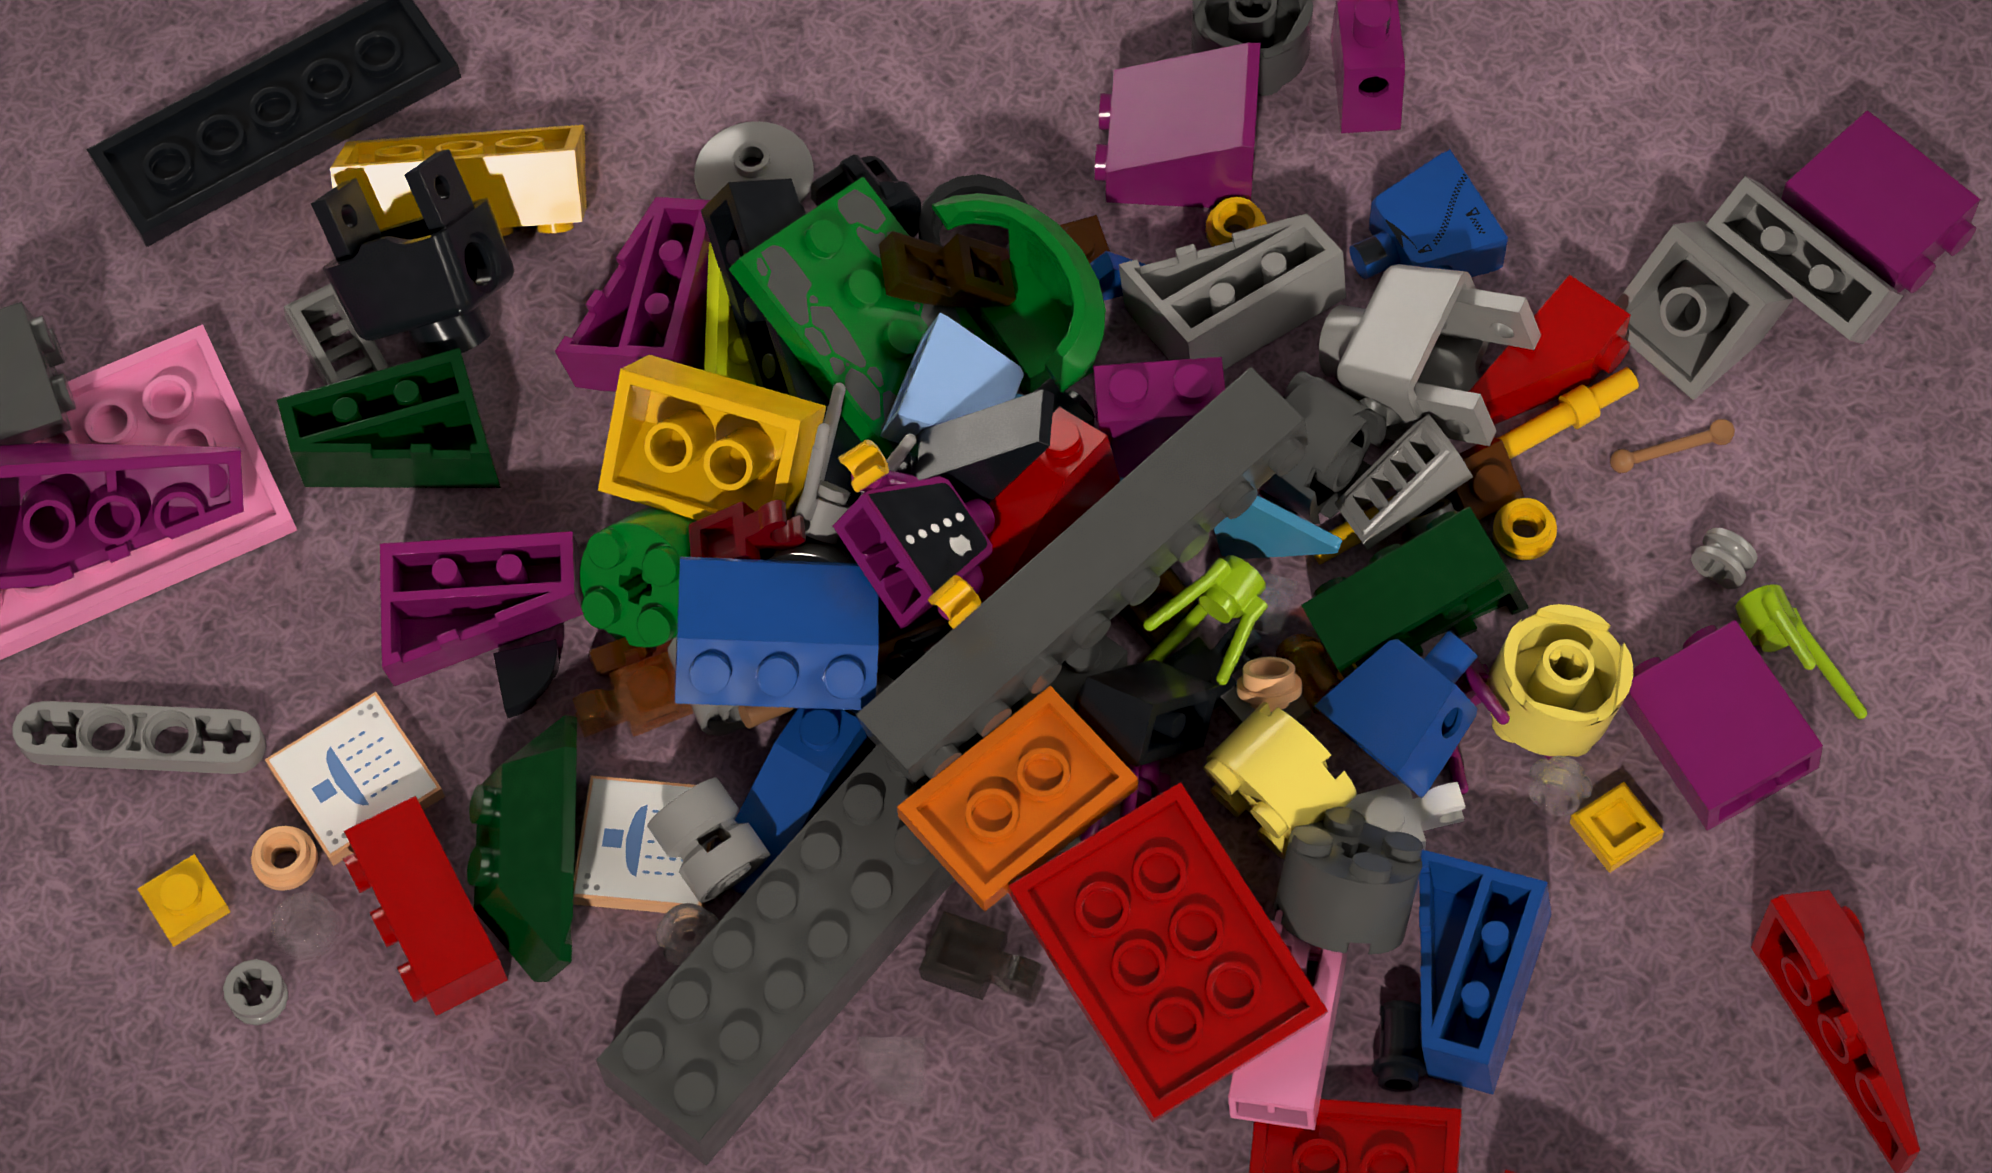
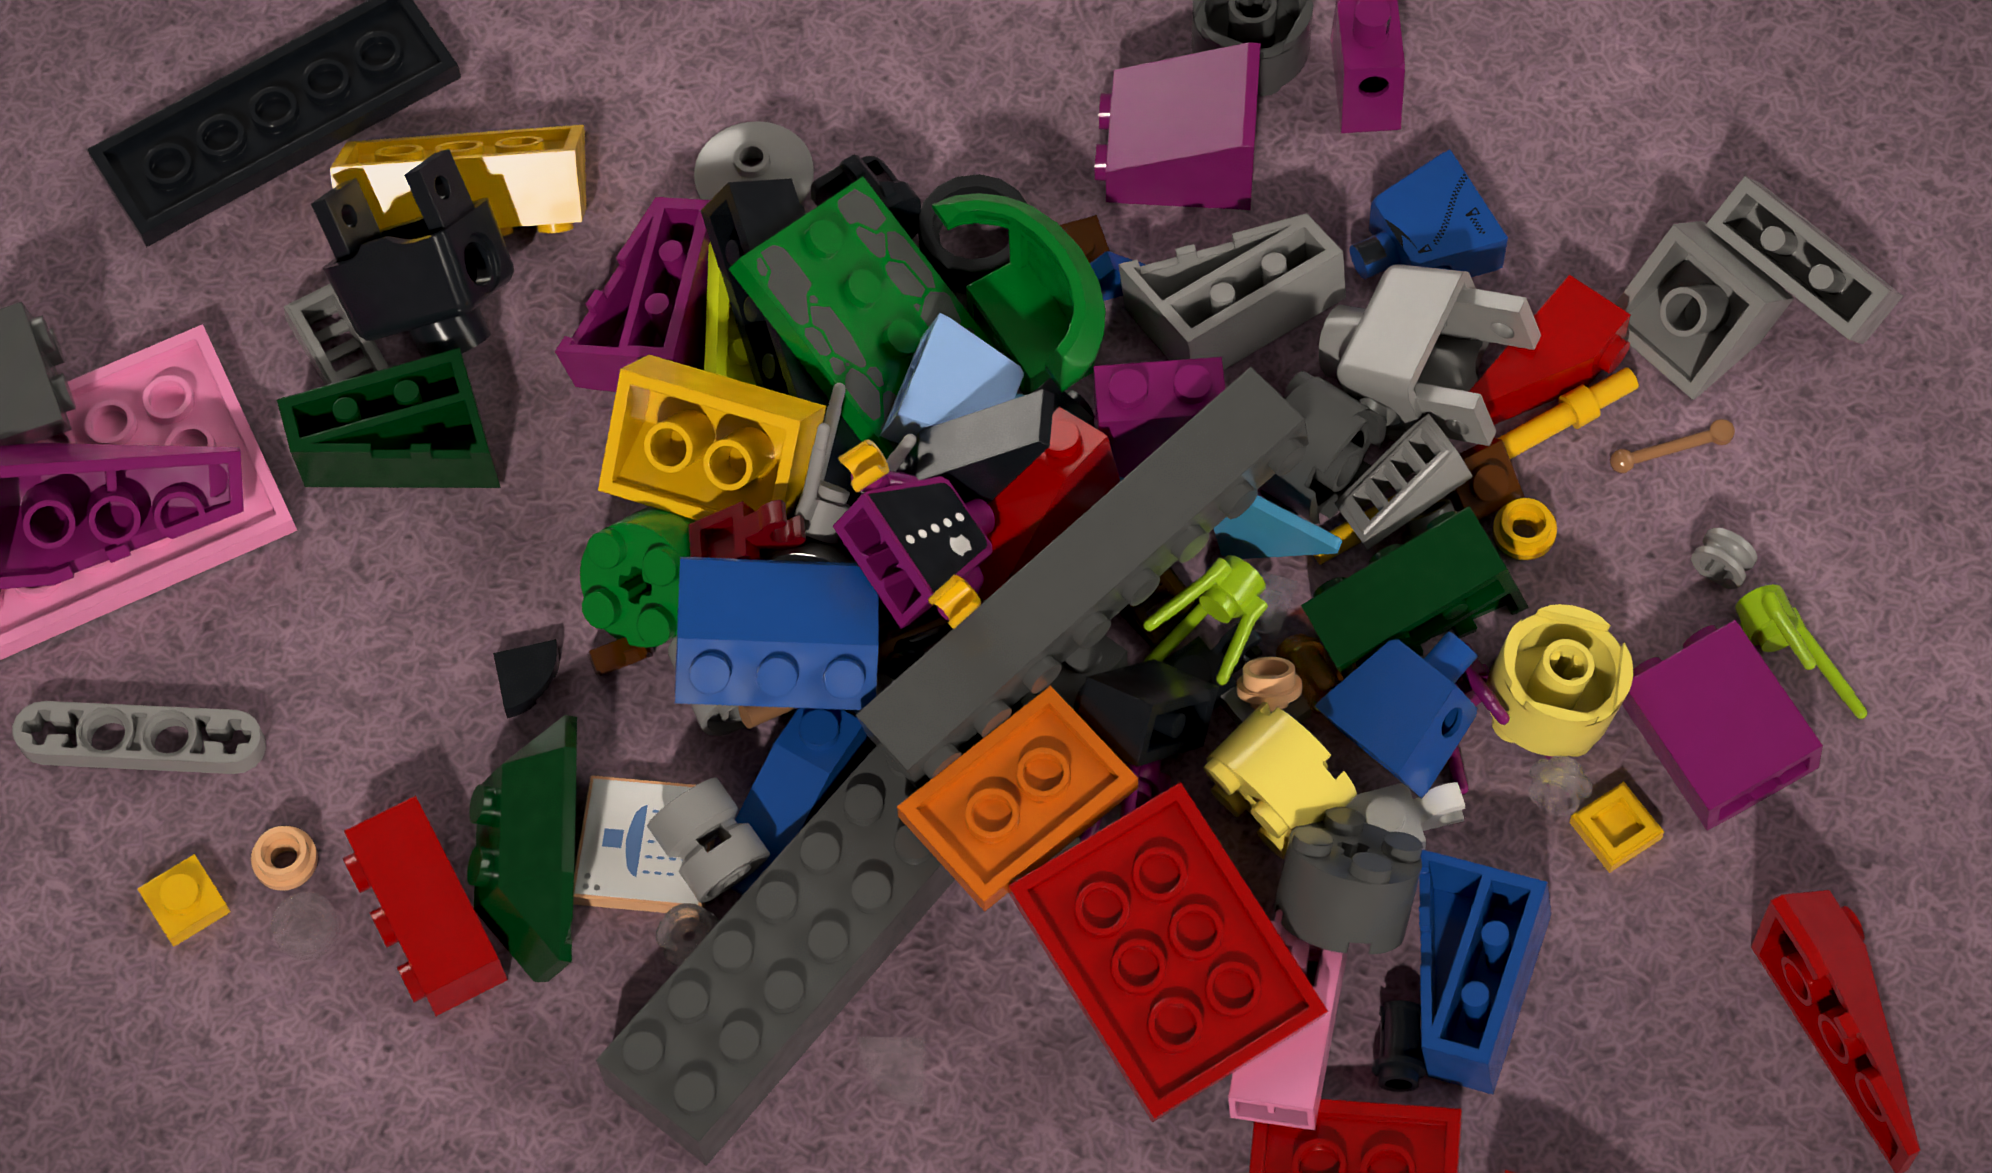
light grey bush [223,959,288,1025] -> none
white tile [265,692,445,866] -> none
magenta wedge [380,531,583,686] -> none
clear orange plate [572,651,693,738] -> none
dark brown slope [879,231,1016,308] -> none
clear smoke plate [919,911,1045,1003] -> none
yellow plate [1206,197,1267,247] -> none
magenta brick [1781,110,1980,293] -> none

